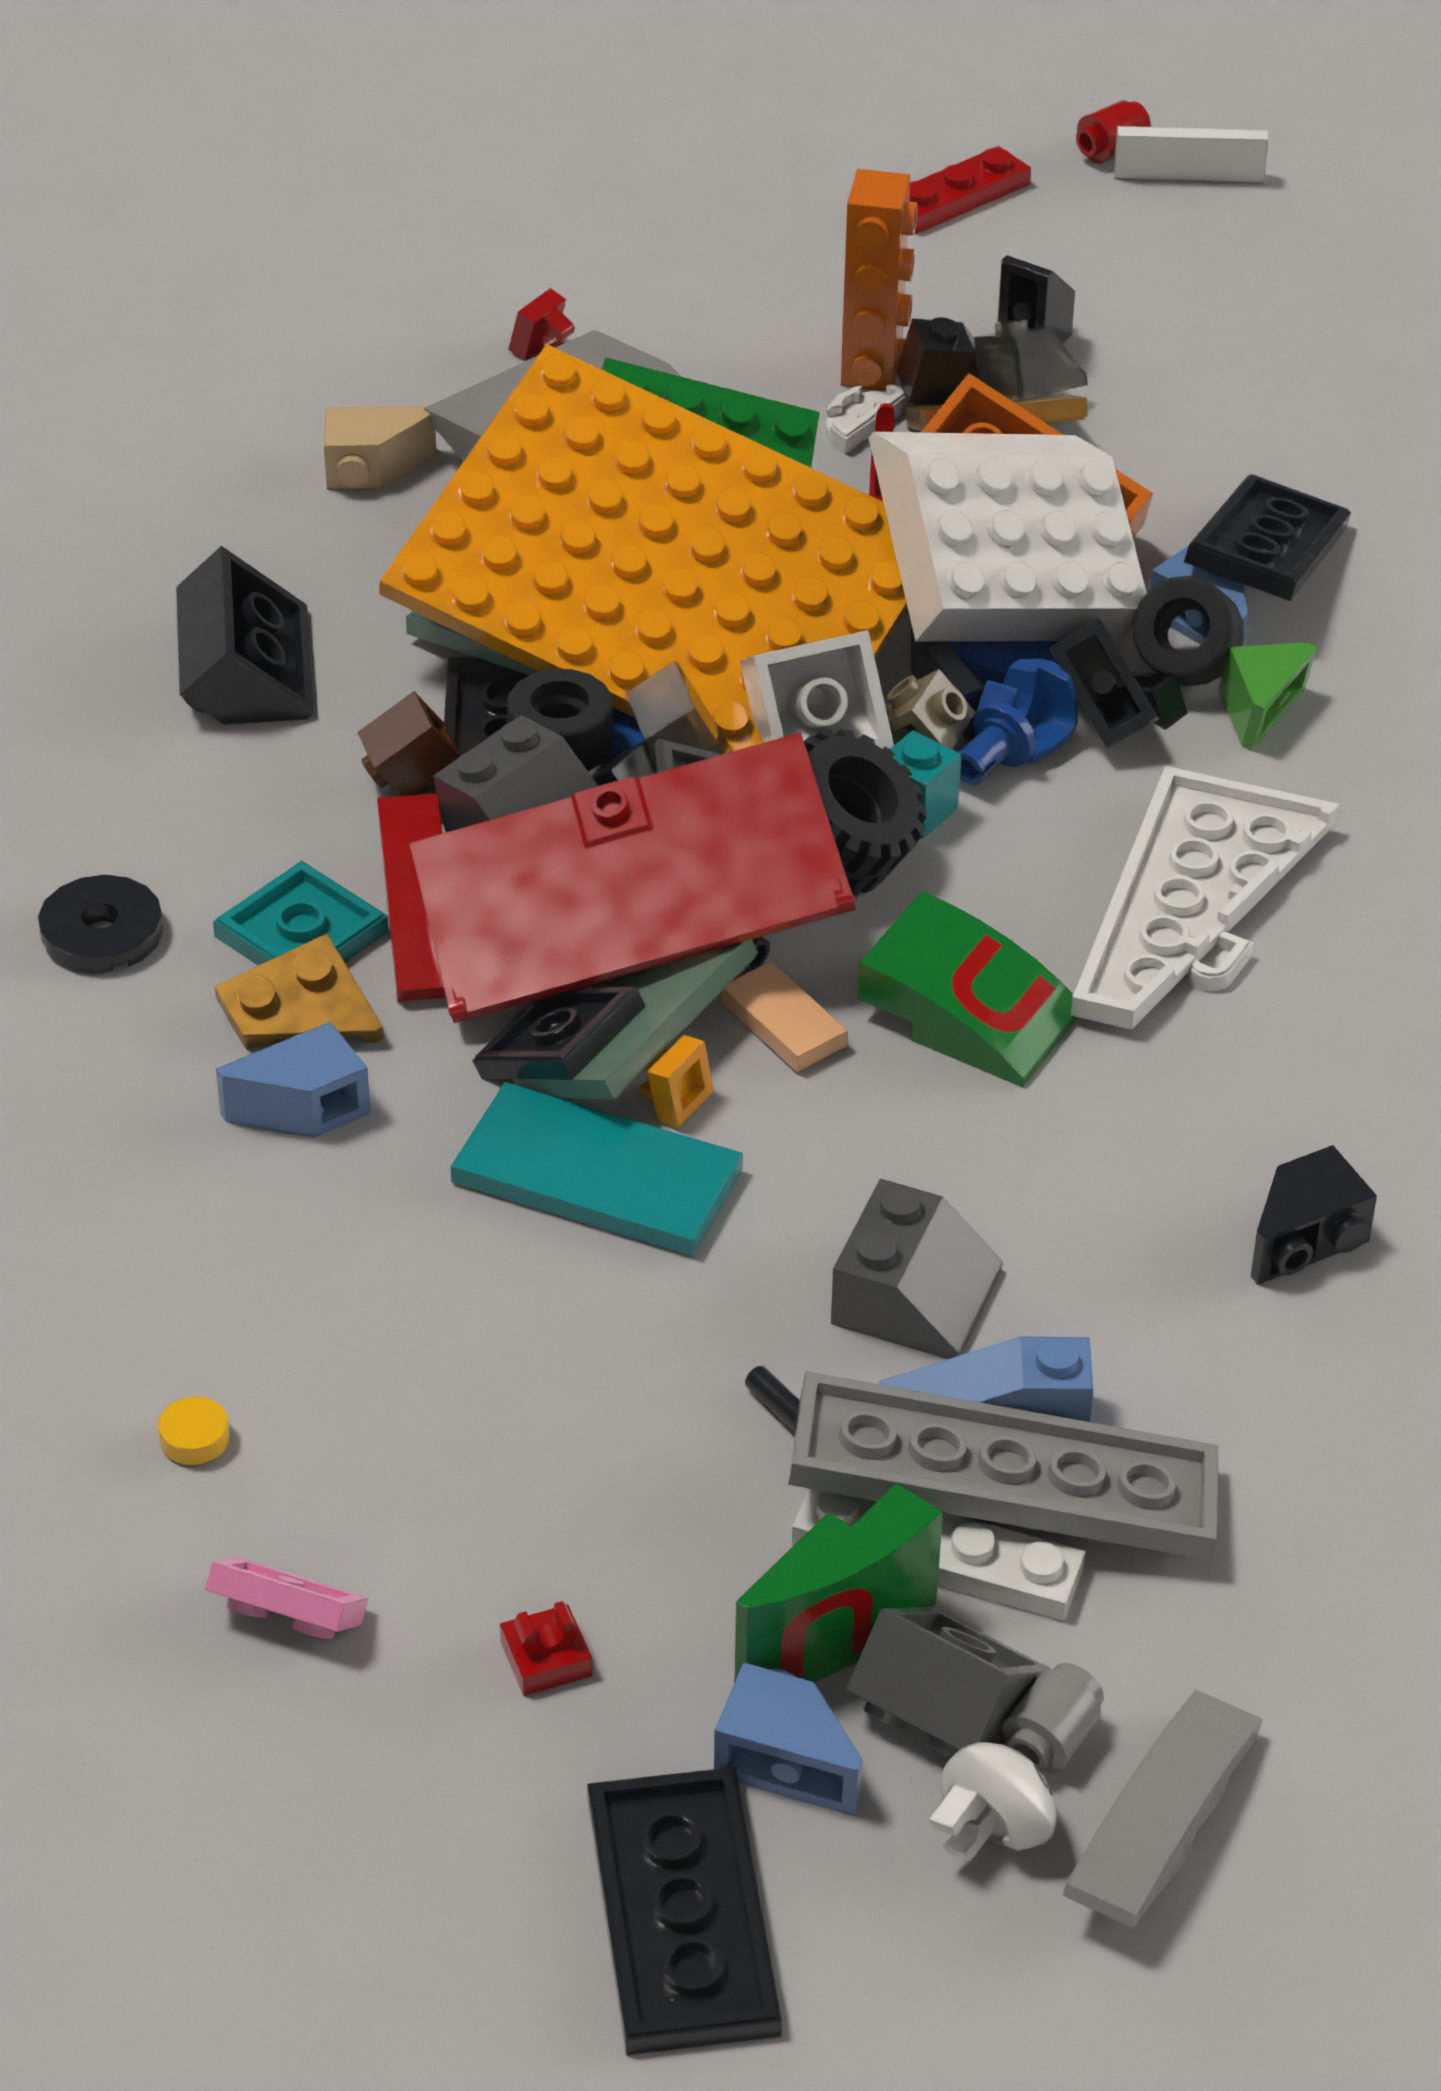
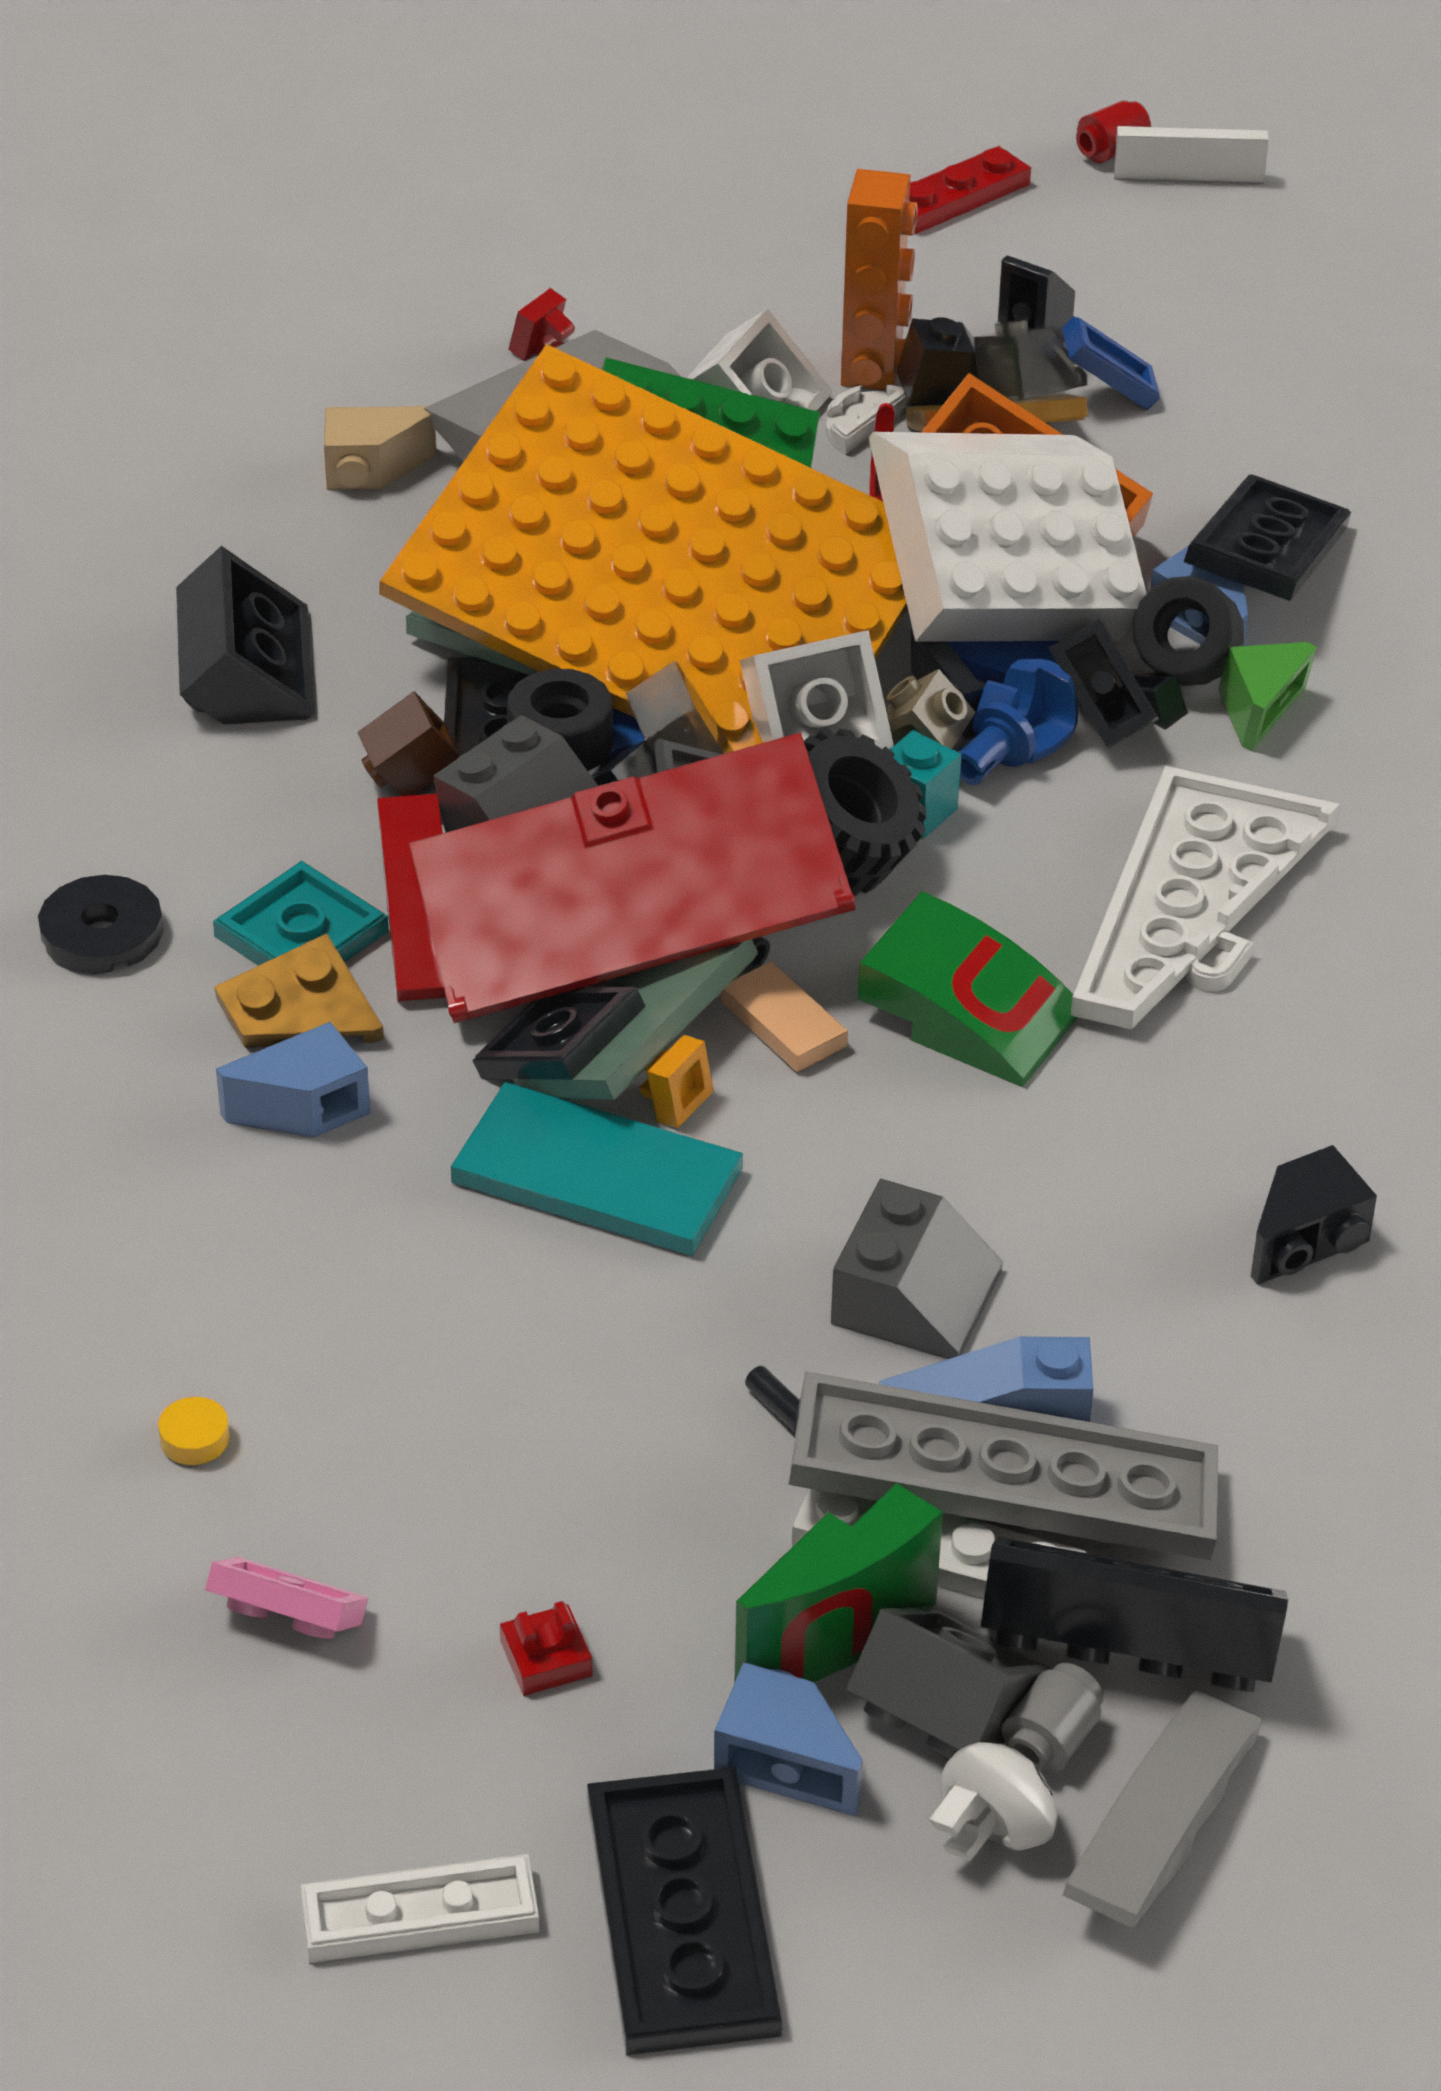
none -> white tile [300,1854,539,1964]
none -> white slope [687,309,833,411]
none -> black slope [980,1537,1289,1692]
none -> blue tile [1062,316,1160,411]

